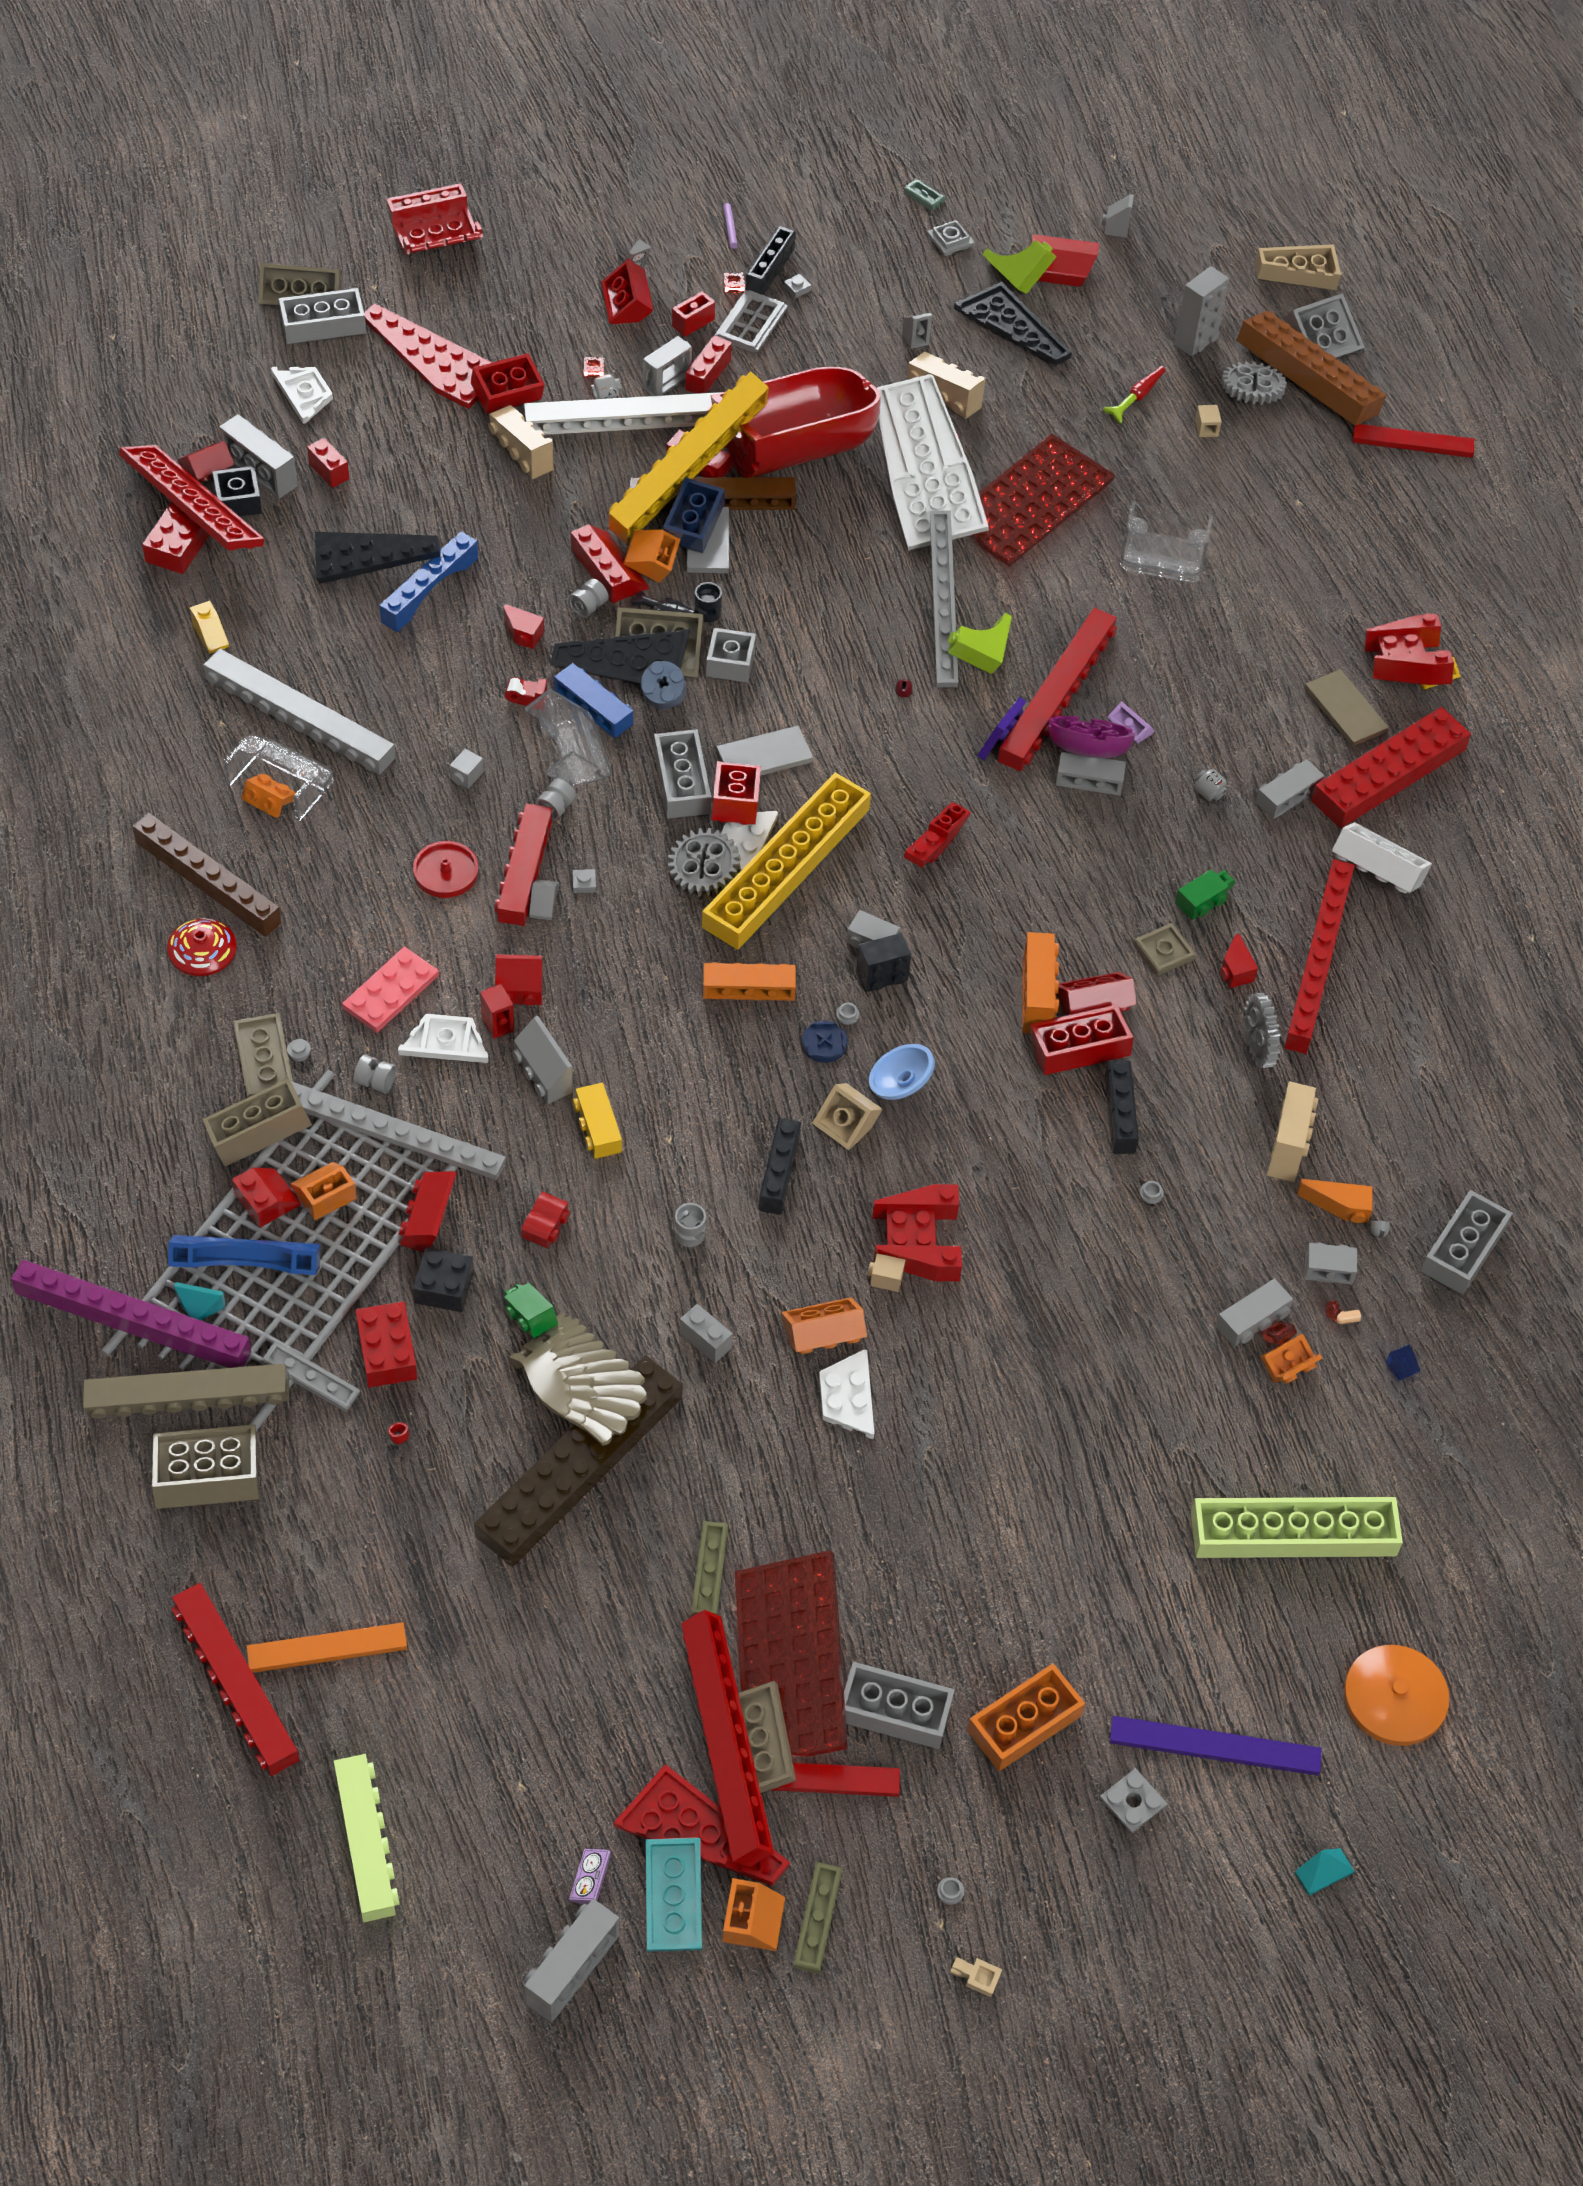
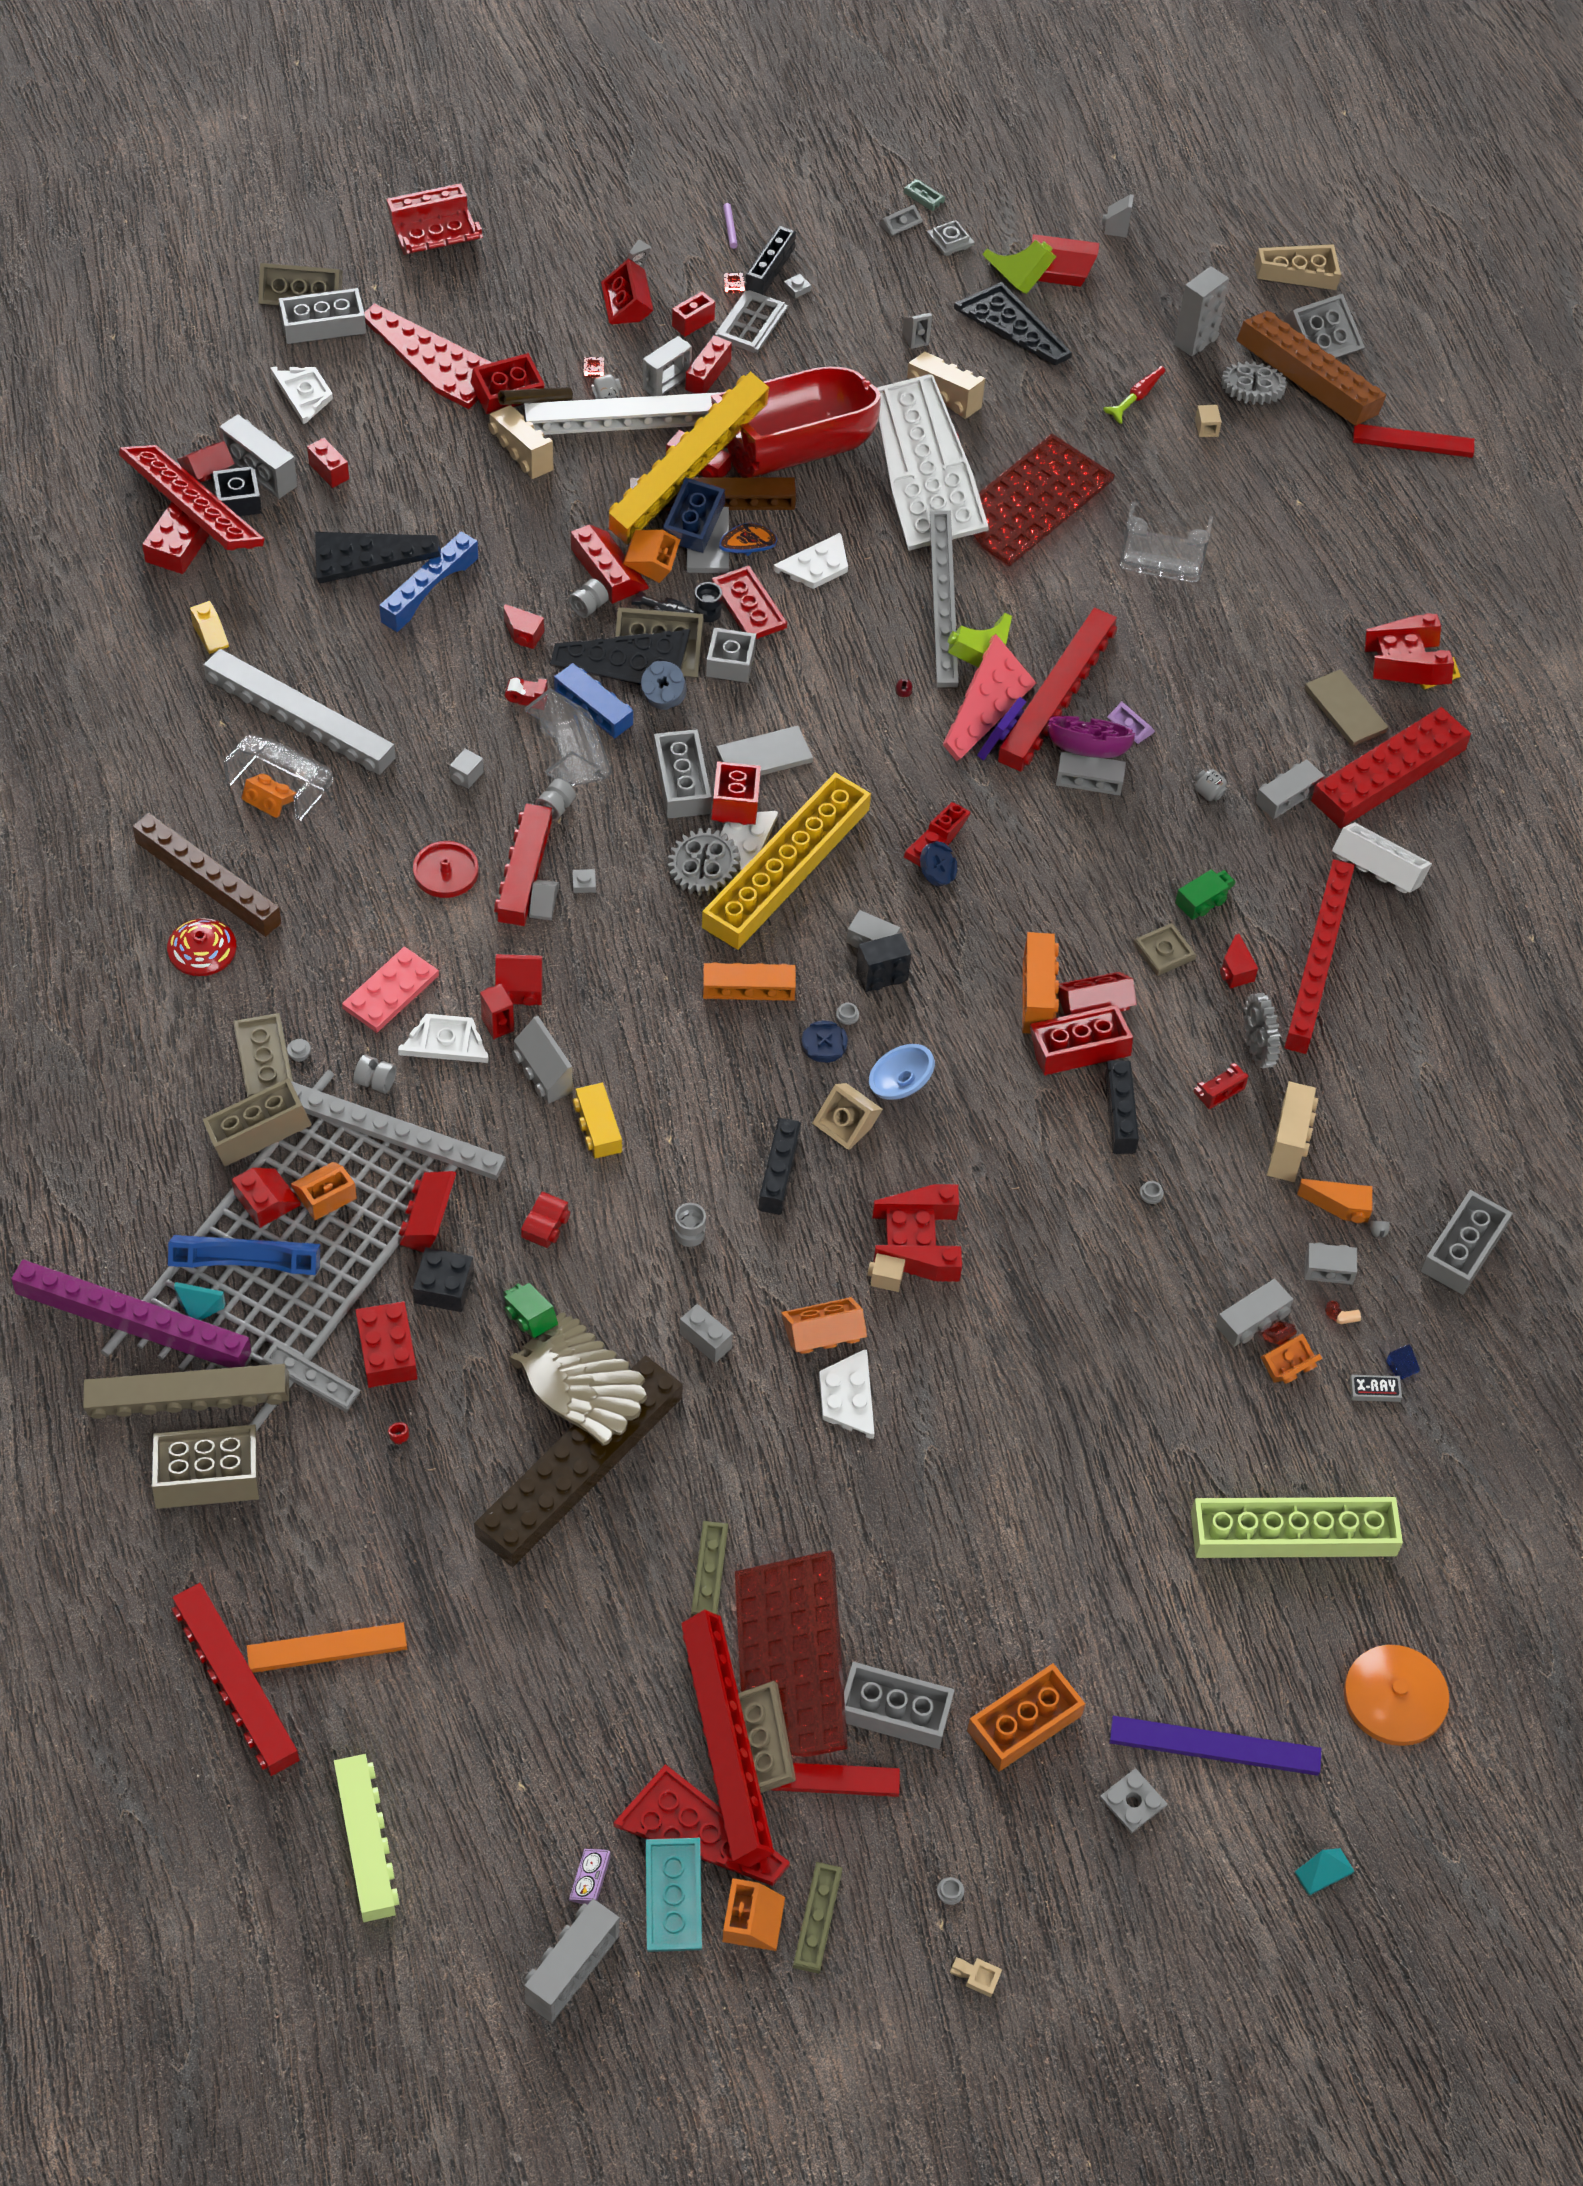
none -> dark brown piece [498,387,573,405]
none -> plate [711,565,787,639]
none -> shield [719,523,777,556]
none -> white wing [774,533,848,589]
none -> light grey slope [879,204,923,236]
none -> dark blue tile [920,841,957,886]
none -> coral wing [943,634,1036,761]
none -> red hinge [1193,1063,1249,1109]
none -> tile [1350,1375,1402,1402]

